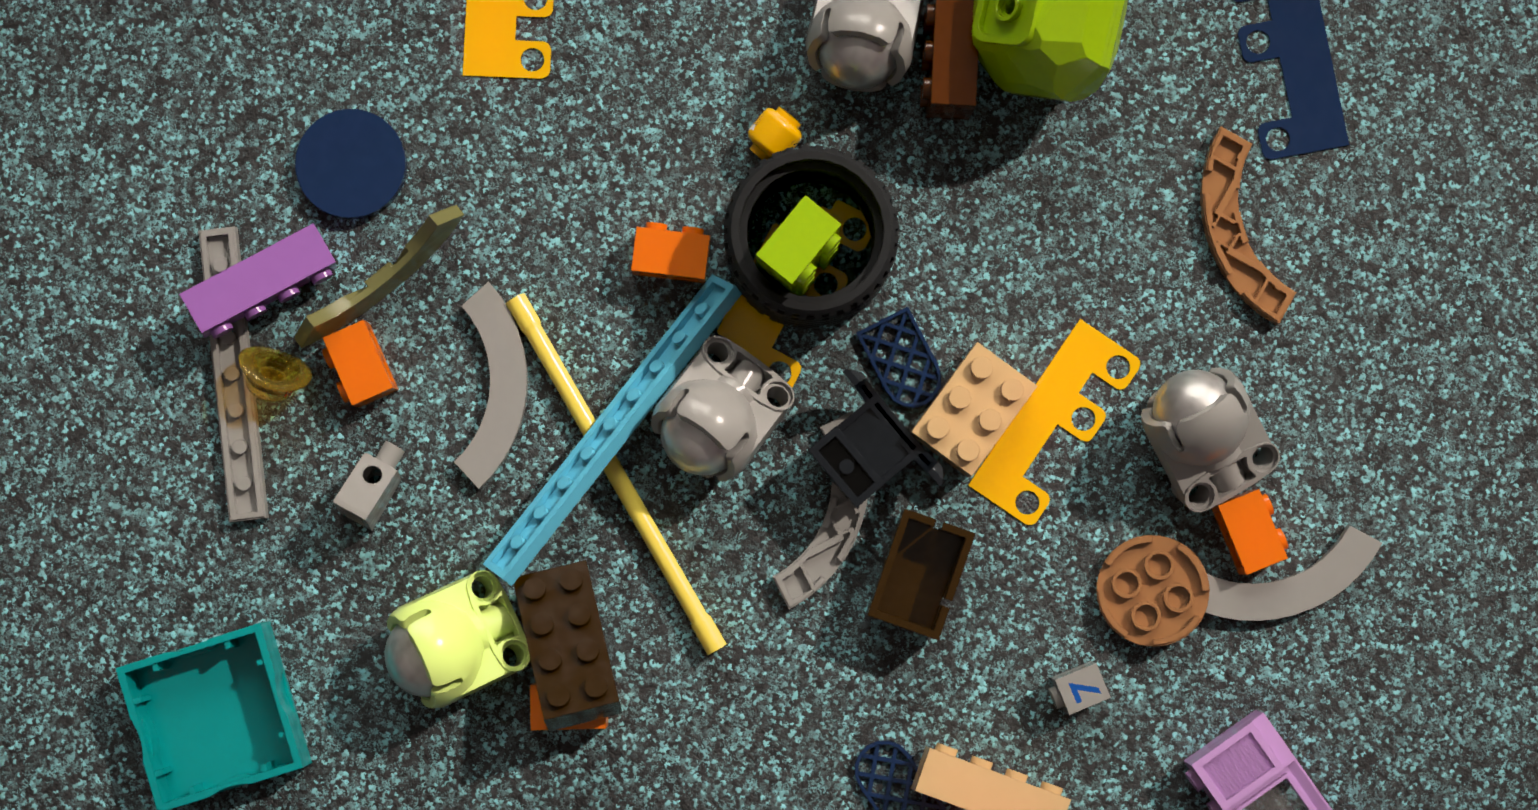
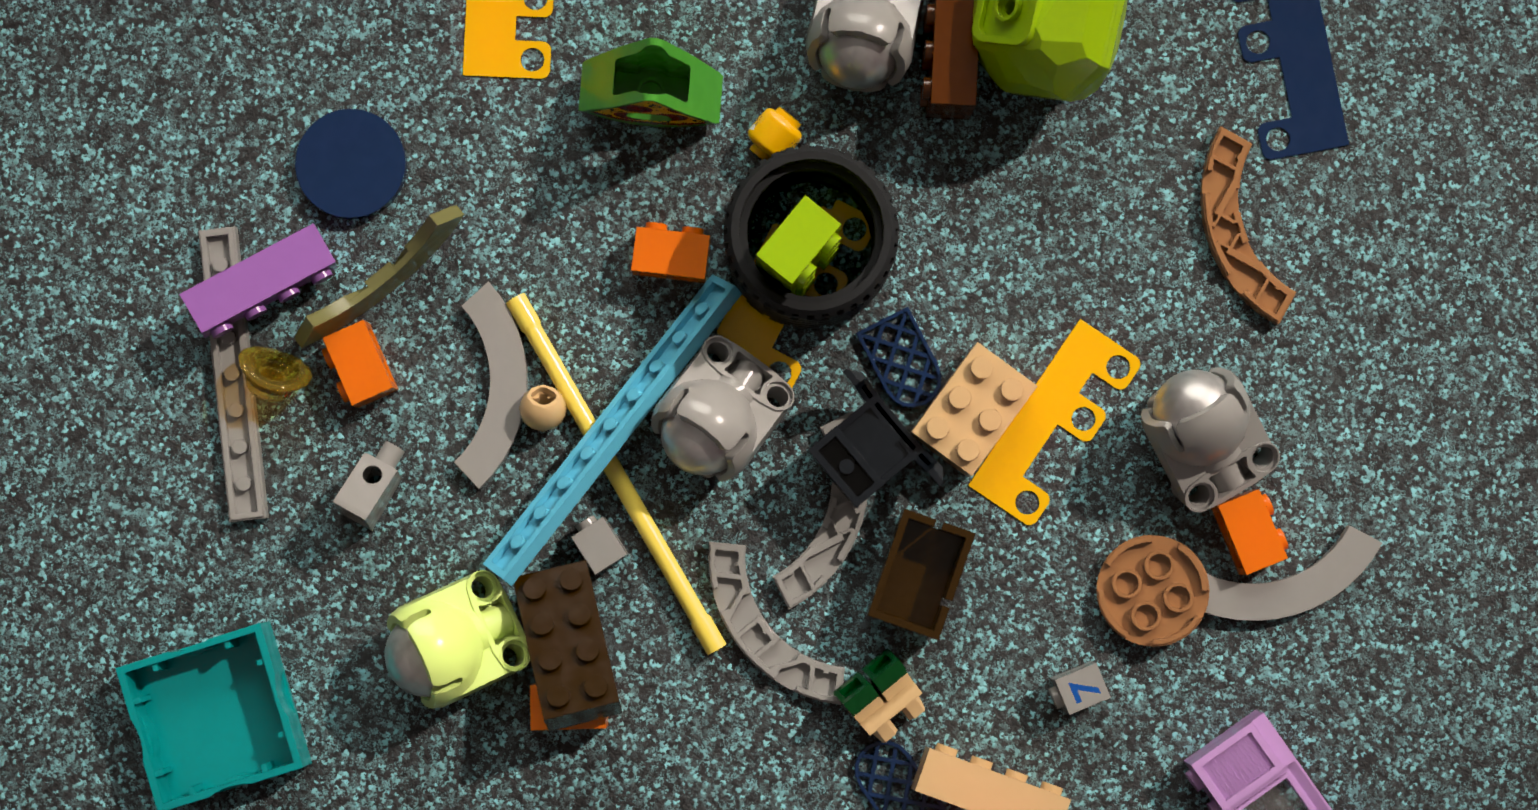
none -> tan piece [519,385,567,432]
none -> light grey brick [571,515,629,575]
none -> bright green piece [578,38,723,127]
none -> light grey tile [708,541,845,705]
none -> hips [833,648,925,743]

